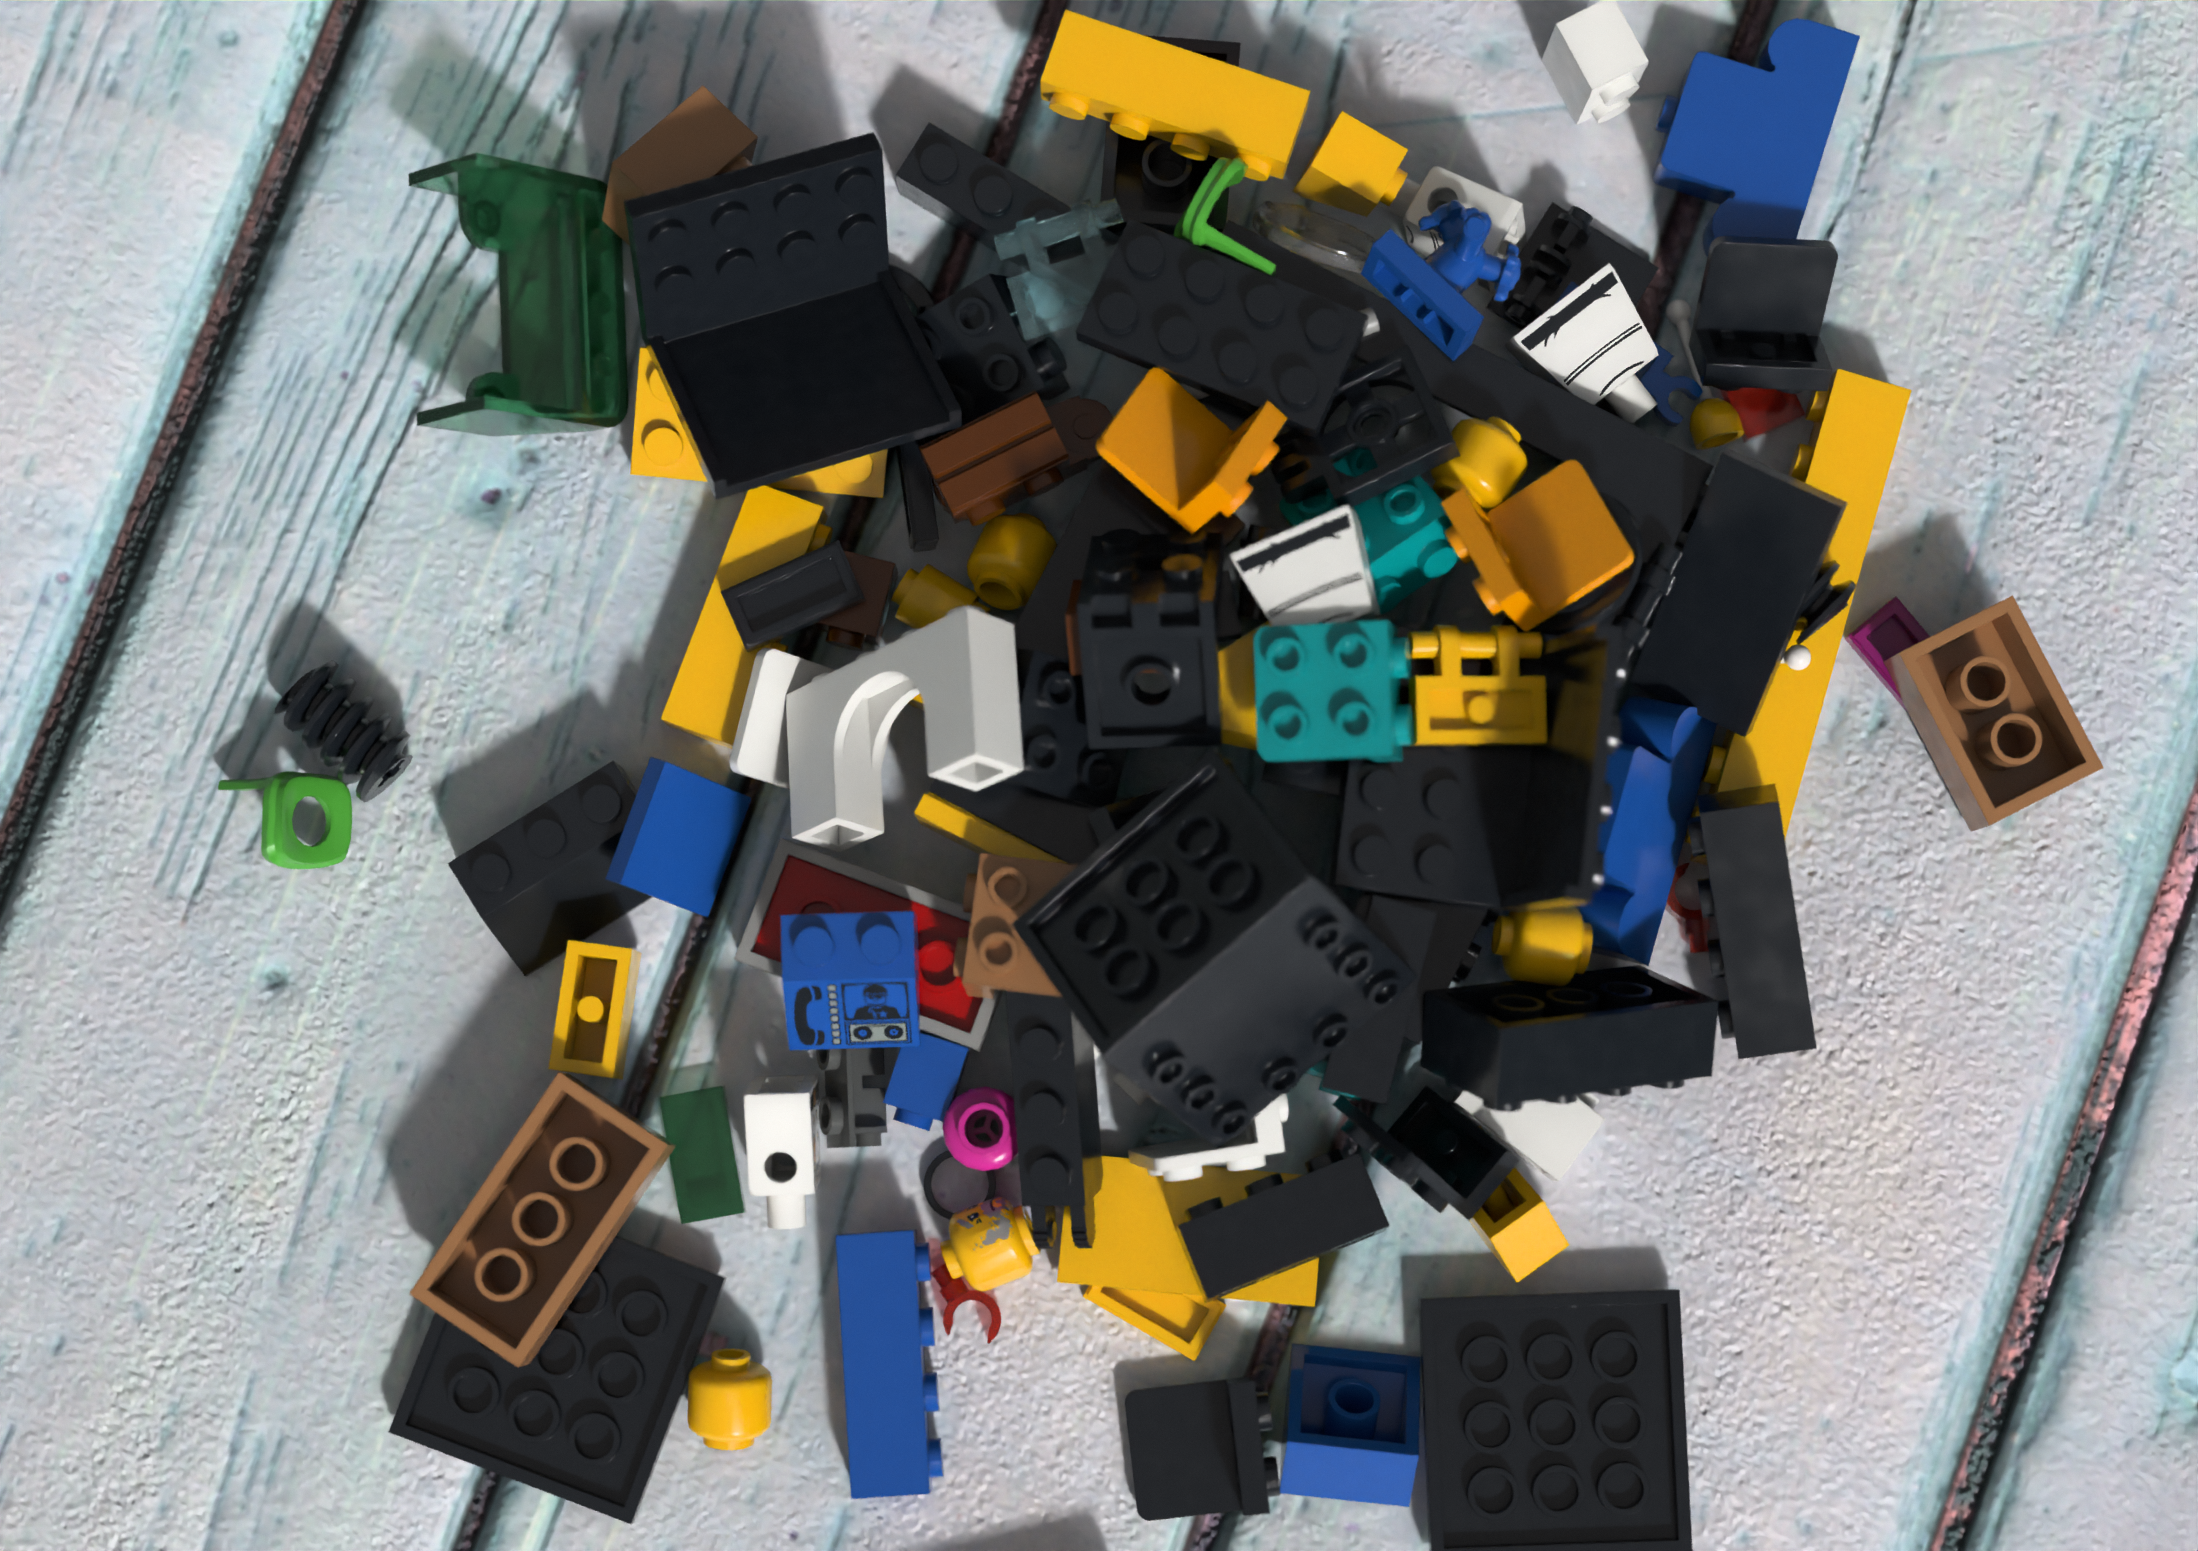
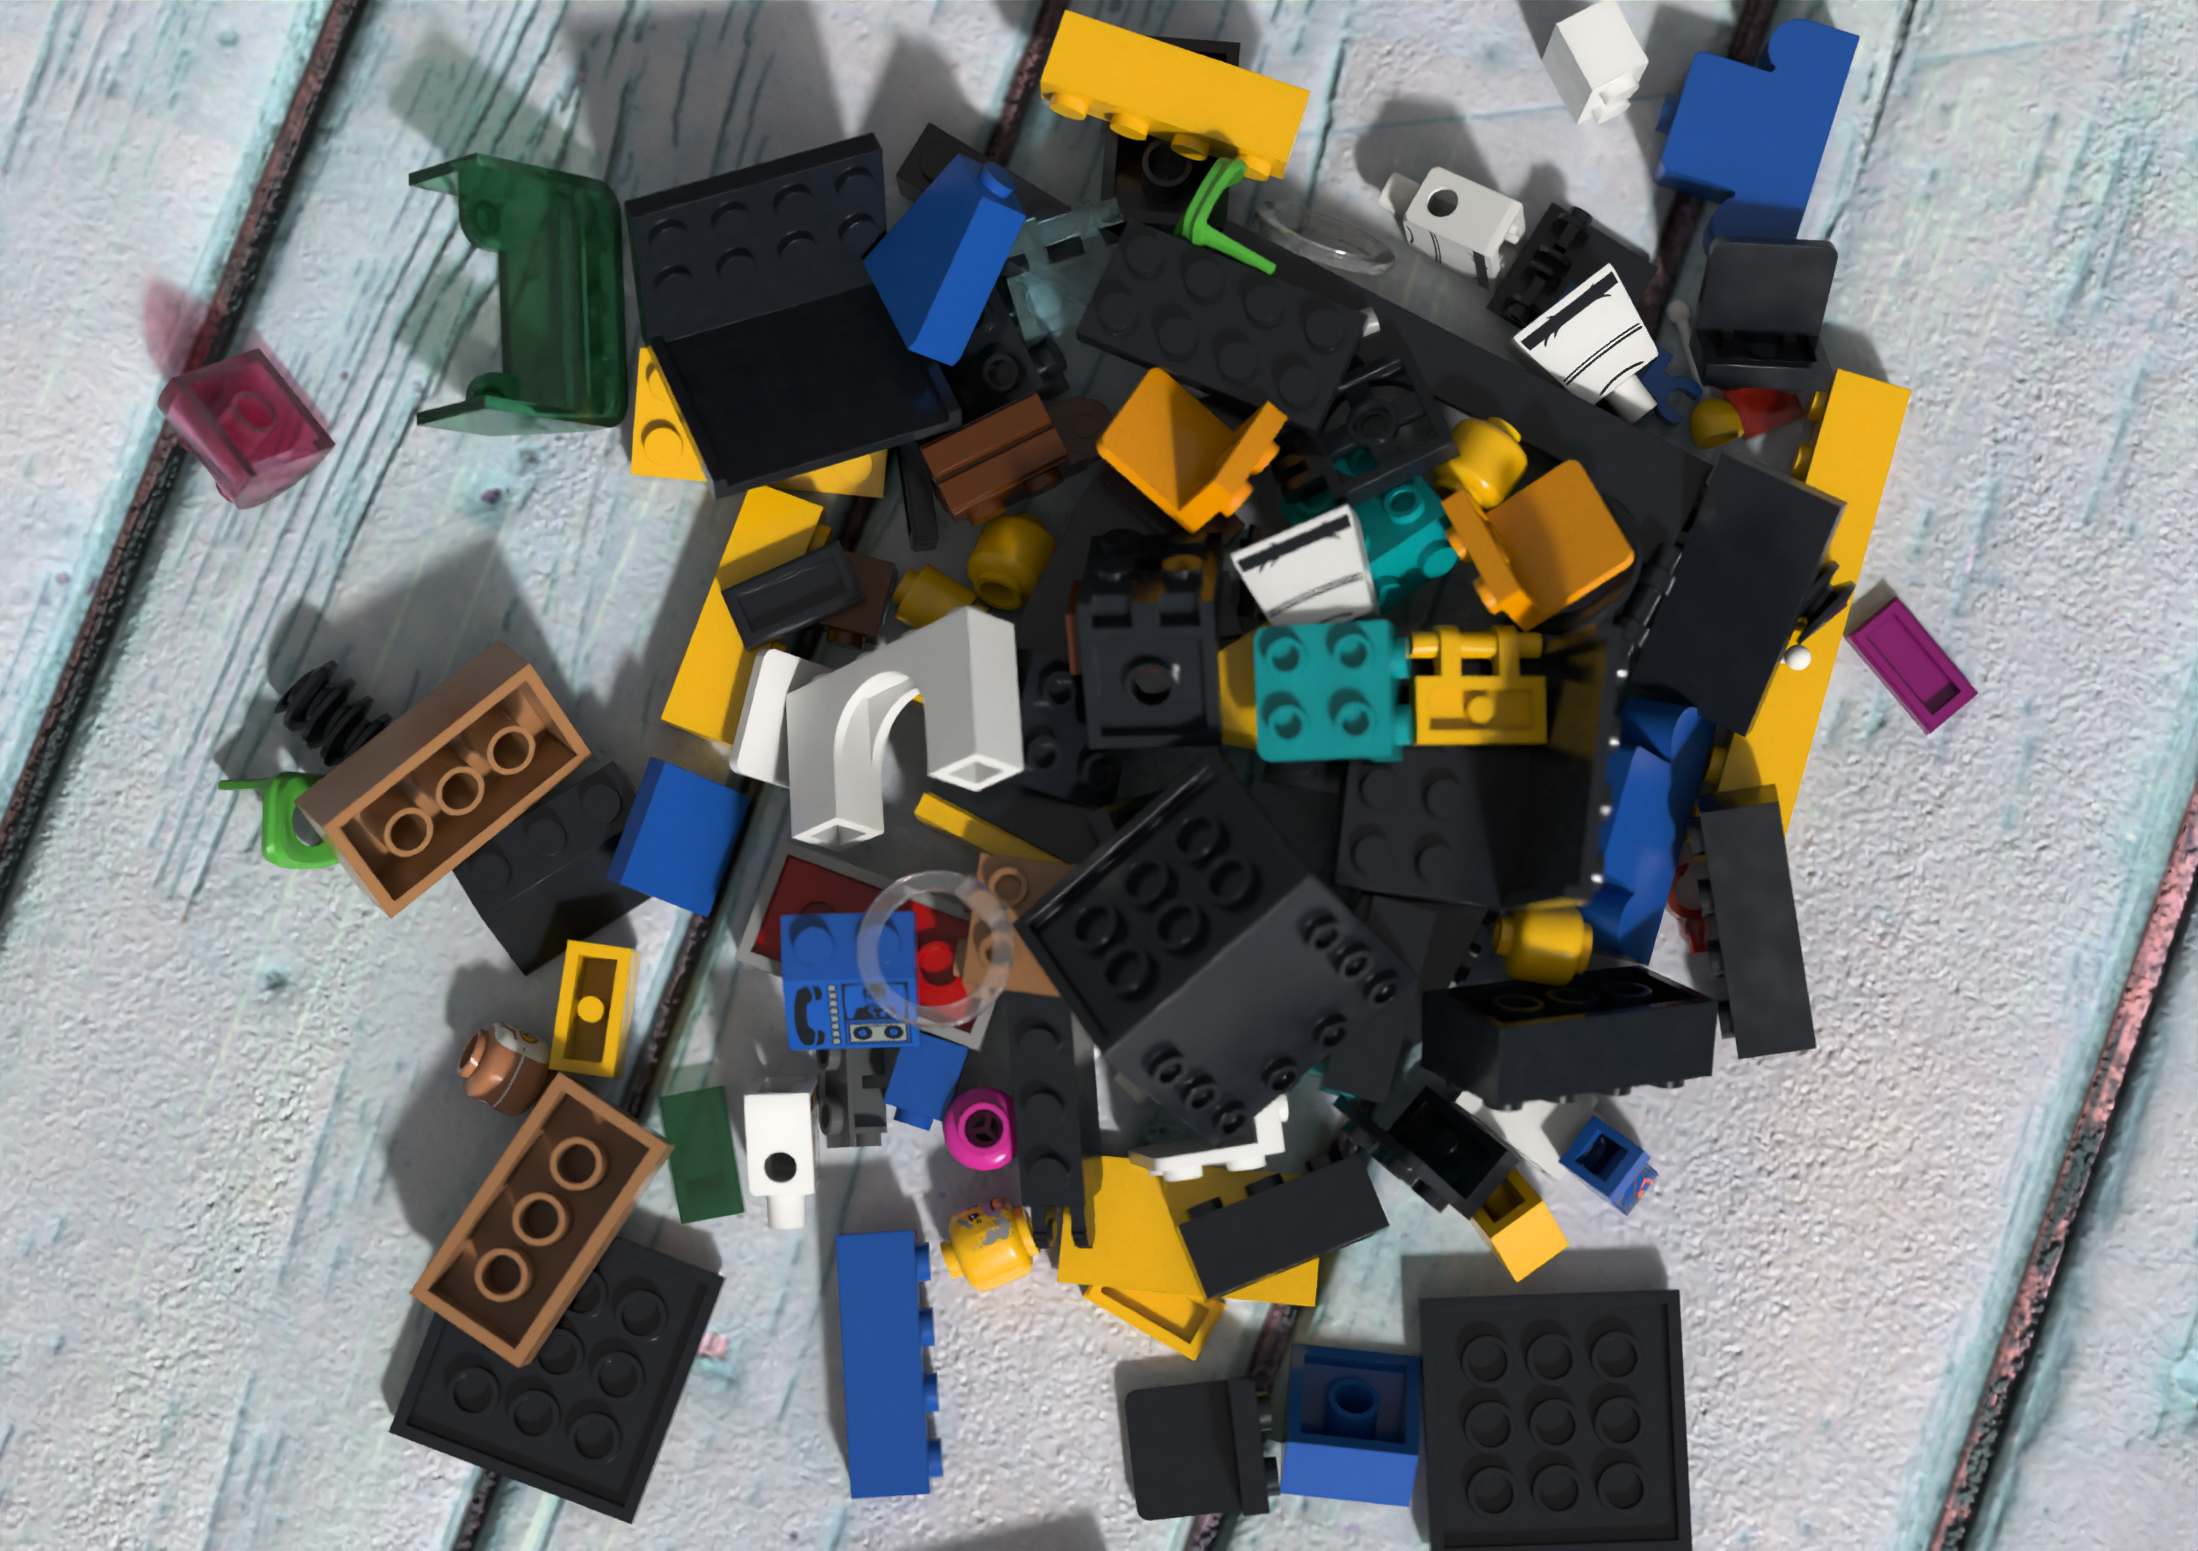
medium nougat brick [602,85,758,246] -> none
yellow head [687,1348,772,1450] -> none
black piece [924,1150,996,1219] -> none
clear red piece [931,1264,1002,1344] -> none
yellow slope [1292,111,1408,217] -> none
blue piece [1361,200,1521,361] -> none
medium nougat brick [1883,595,2104,832] -> none
none -> clear pink brick [157,348,336,509]
none -> medium nougat brick [294,640,593,919]
none -> nougat head [456,1022,558,1116]
none -> clear piece [856,870,1015,1029]
none -> blue slope [862,153,1027,367]
none -> blue leg [1558,1115,1659,1216]

